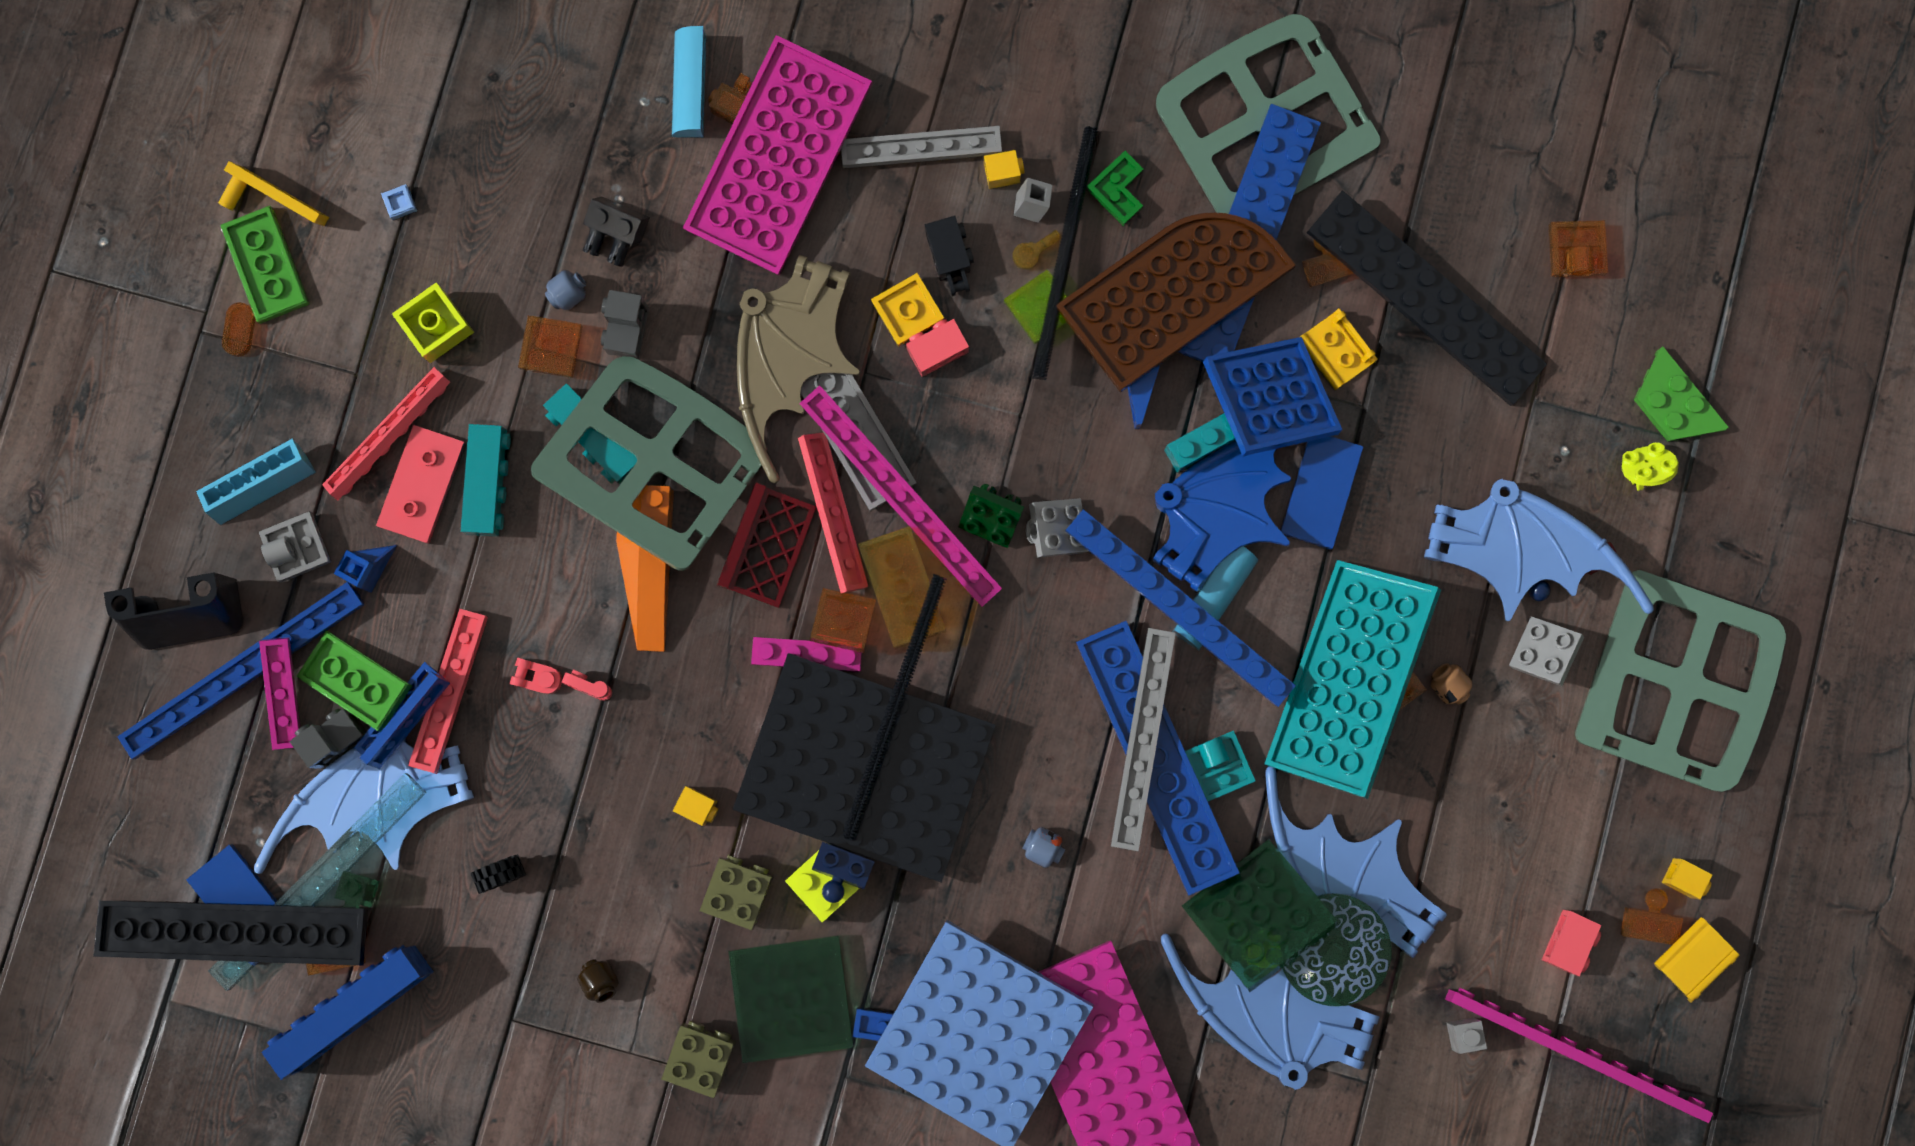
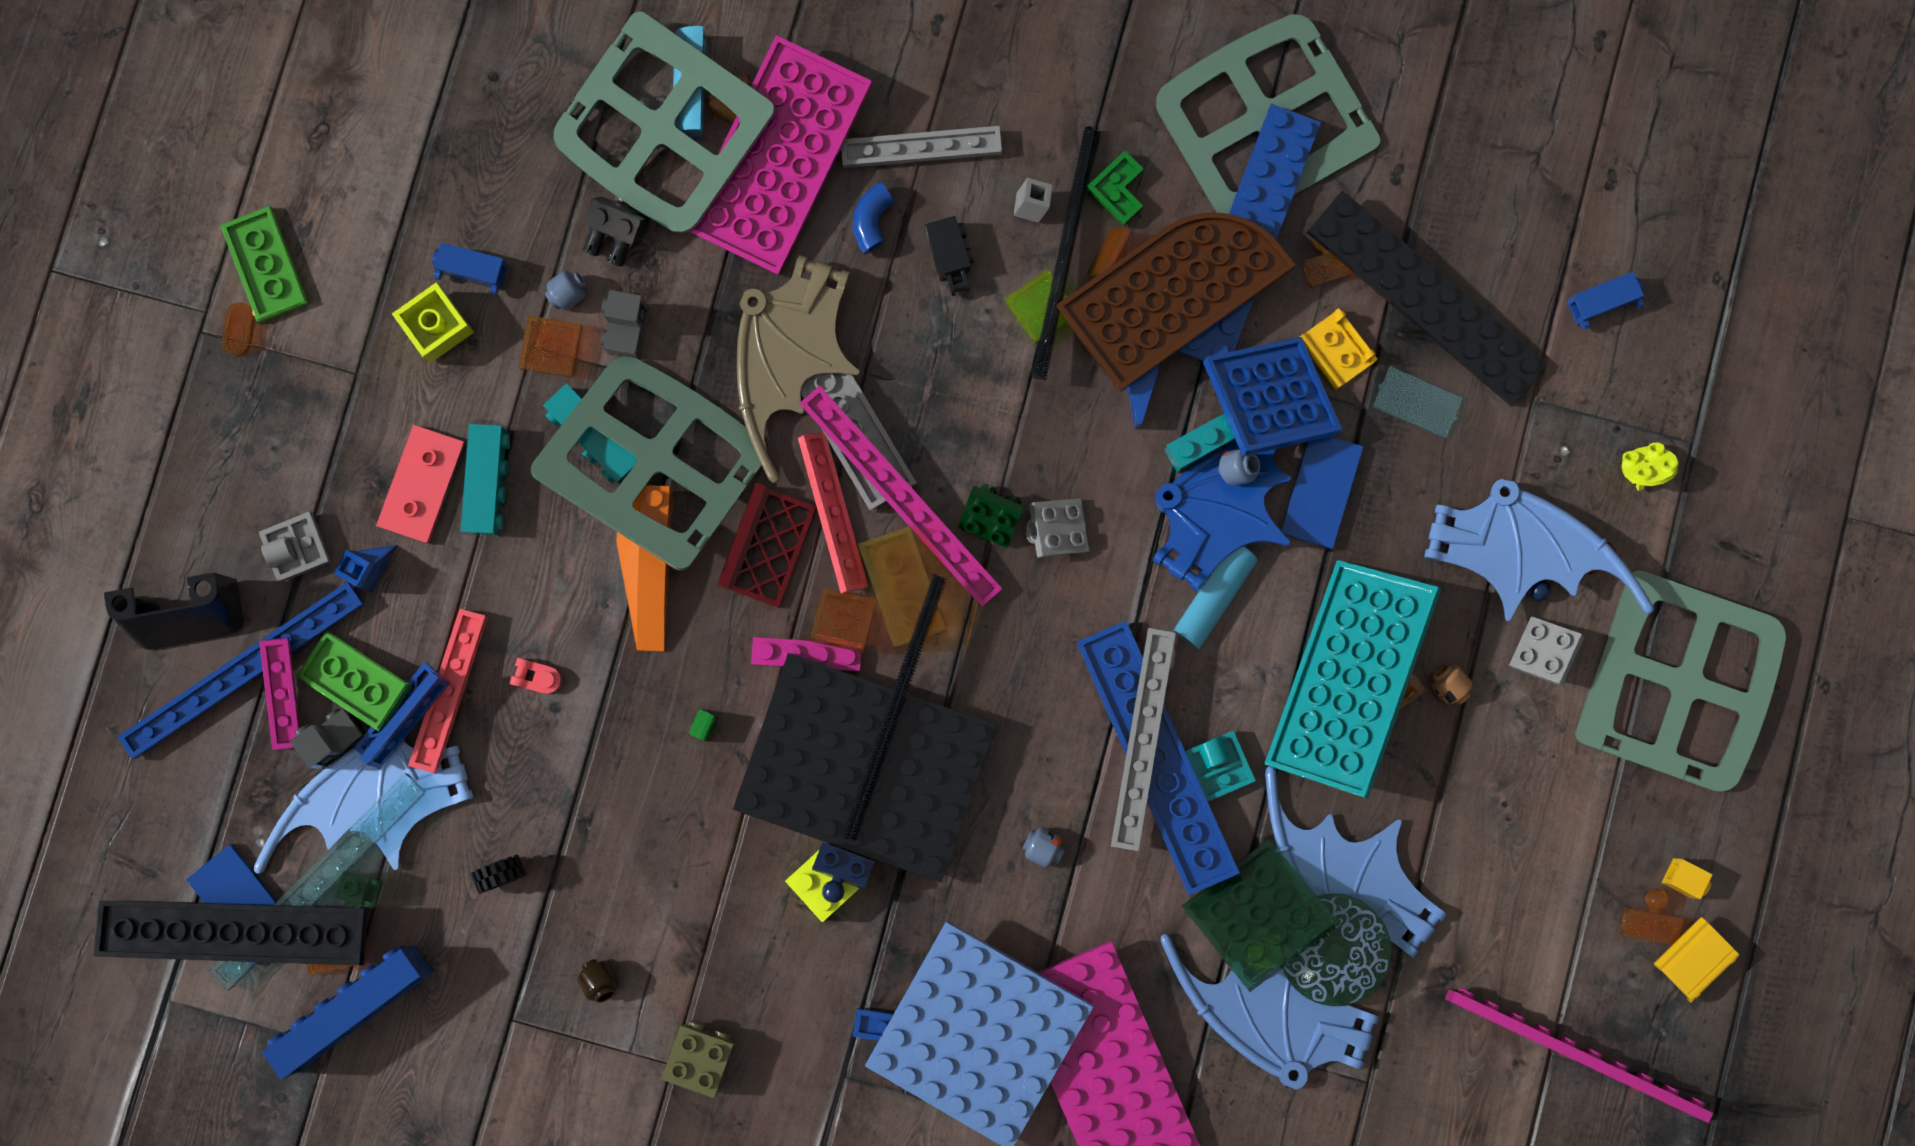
medium azure brick [196,438,316,525] -> none
yellow piece [218,161,329,226] -> none
coral plate [322,367,450,500] -> none
light blue tile [381,184,417,220] -> none
coral plate [561,670,612,701] -> none
yellow brick [673,786,719,826] -> none
olive brick [700,855,774,930] -> none
clear green plate [728,935,854,1063] -> none
yellow plate [871,273,944,347] -> none
coral brick [906,319,969,377] -> none
yellow brick [984,150,1025,189] -> none
clear yellow plate [1012,230,1061,269] -> none
blue plate [1065,509,1296,707] -> none
light grey brick [1446,1017,1487,1054] -> none
coral brick [1542,910,1601,977] -> none
clear orange plate [1549,220,1608,277] -> none
bright green wing [1634,347,1729,442] -> none
none -> blue brick [432,242,508,295]
none -> sand green window [554,12,775,233]
none -> green slope [689,710,718,742]
none -> blue cylinder [853,182,894,255]
none -> clear orange slope [1088,228,1130,278]
none -> sand blue head [1218,449,1260,486]
none -> clear light blue piece [1372,366,1463,439]
none -> blue brick [1567,271,1644,330]

